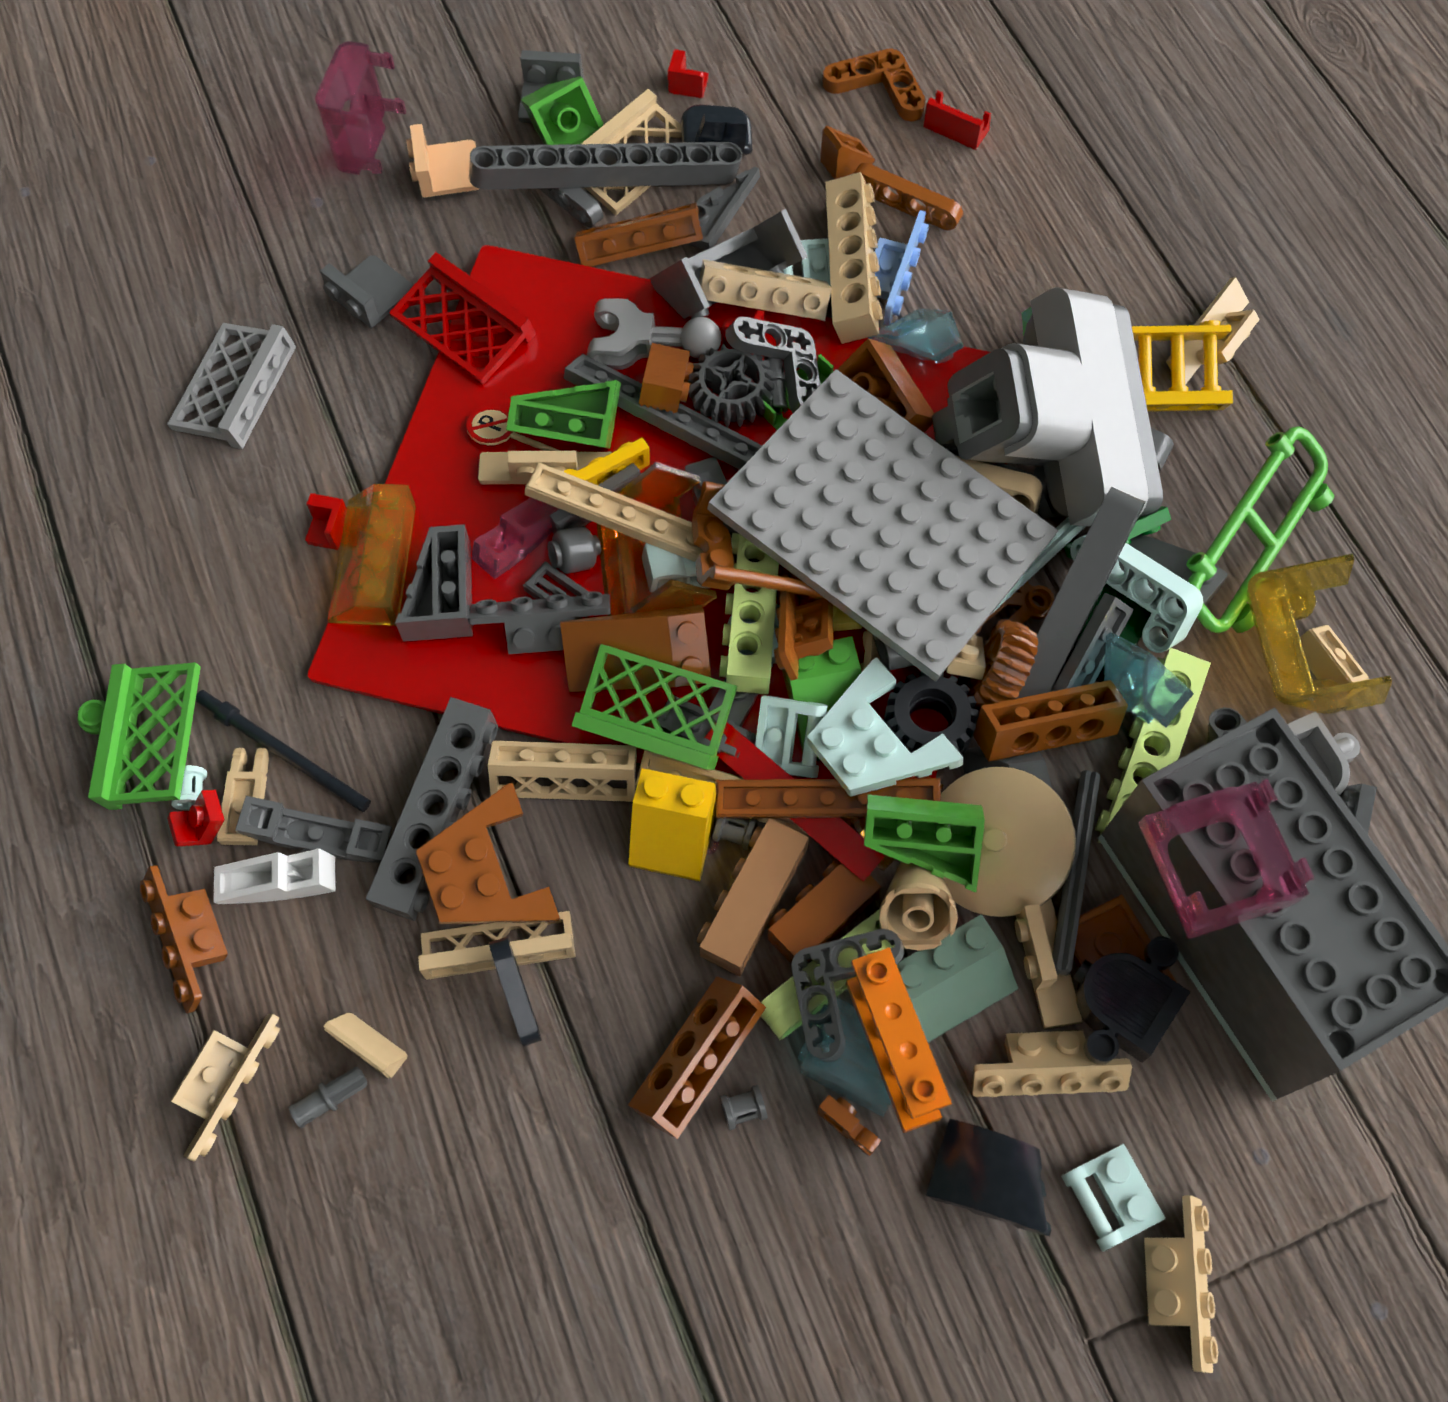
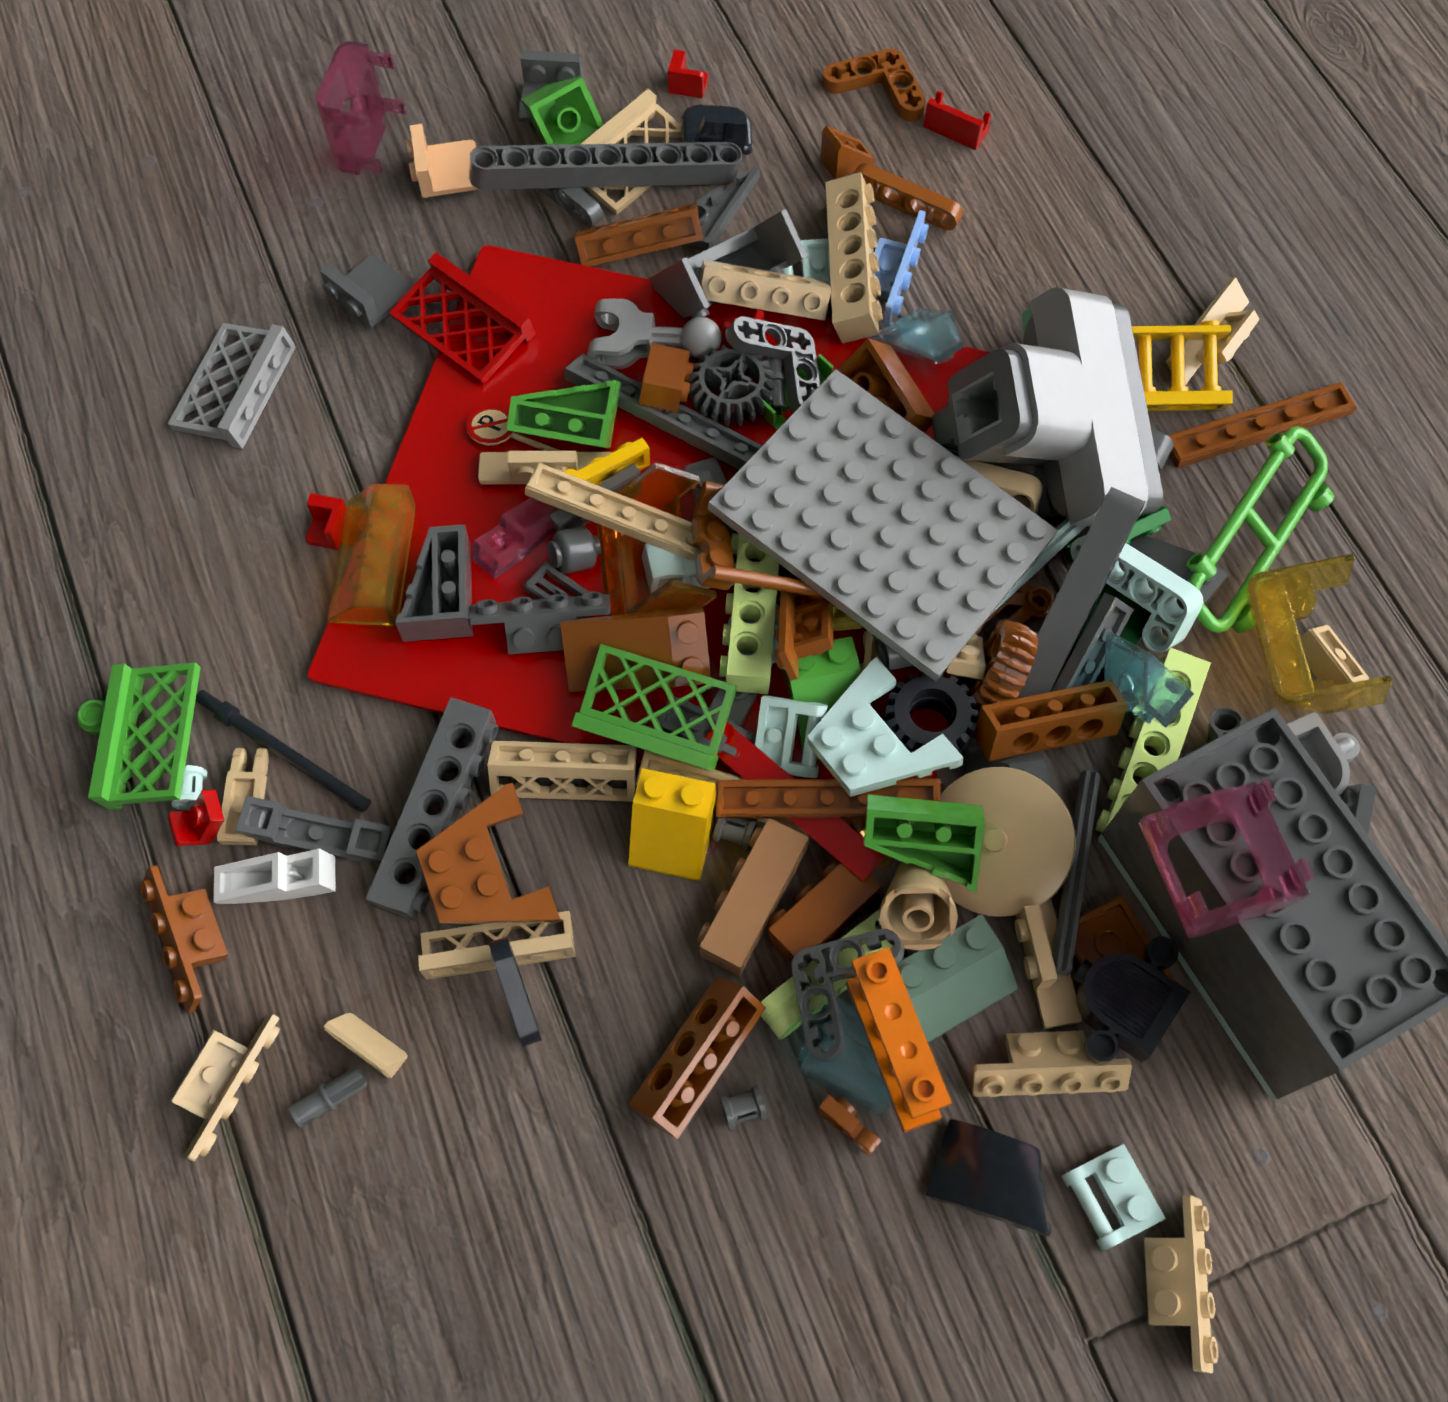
none -> dark orange tile [1168,382,1357,468]

